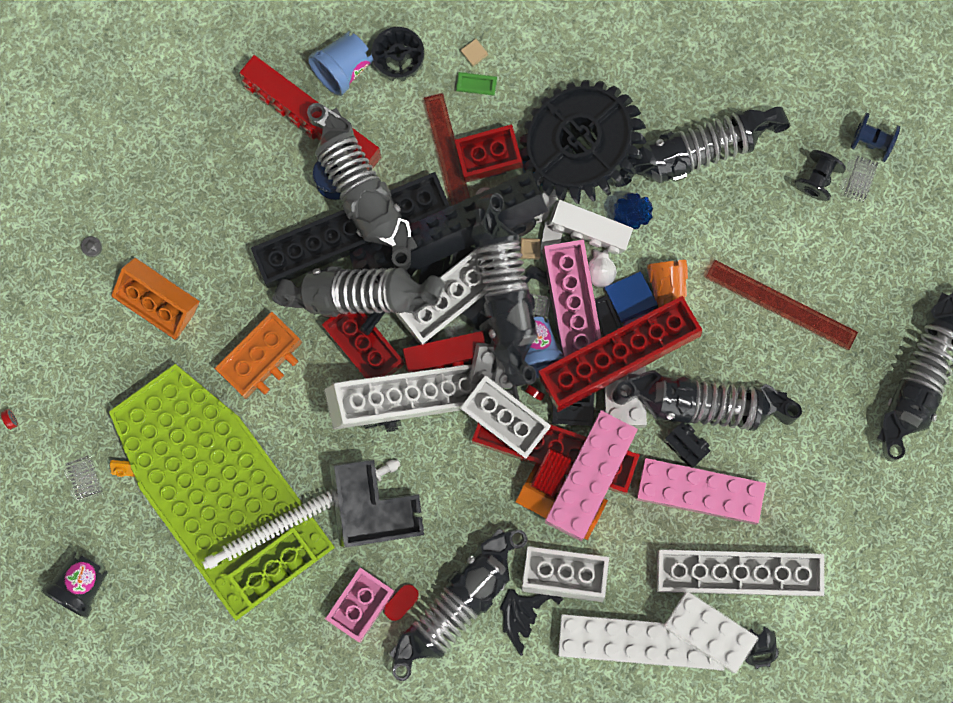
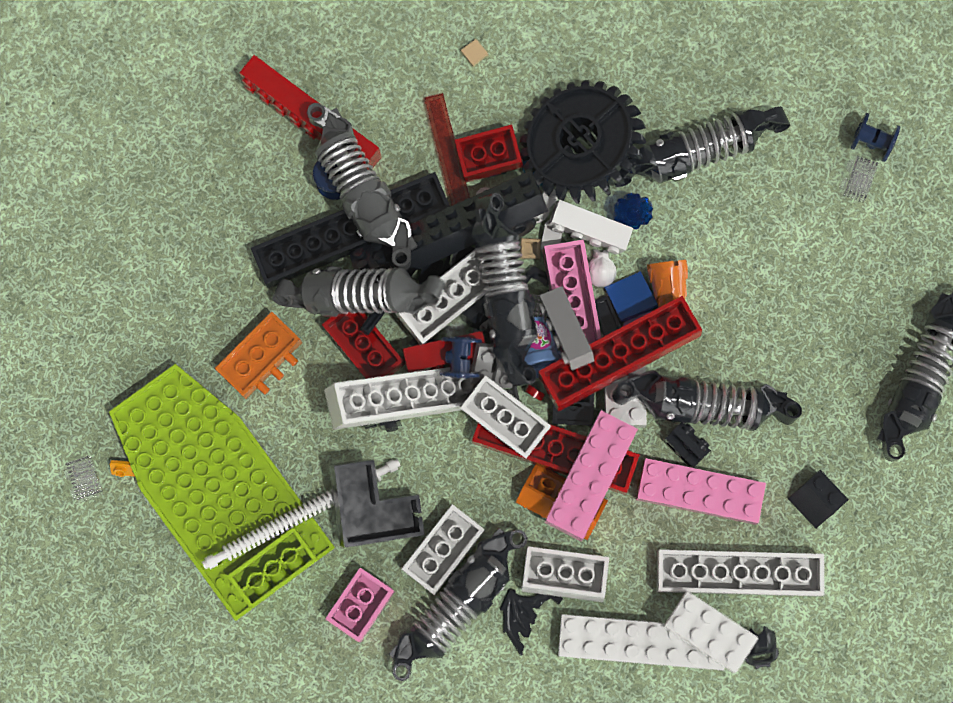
red tile [1,409,18,430] -> none
black piece [41,552,108,618] -> none
flat silver tile [81,237,102,257] -> none
orange slope [111,258,200,340] -> none
medium blue piece [308,31,373,96] -> none
black gear [371,27,425,81] -> none
red tile [385,585,419,621] -> none
bright green tile [456,72,497,96] -> none
red brick [531,447,573,496] -> none
clear red tile [706,260,858,351] -> none
black hose [794,150,846,201] -> none
none -> white brick [402,504,485,596]
none -> dark blue hose [439,336,482,378]
none -> light grey brick [538,286,594,370]
none -> black slope [788,470,849,529]

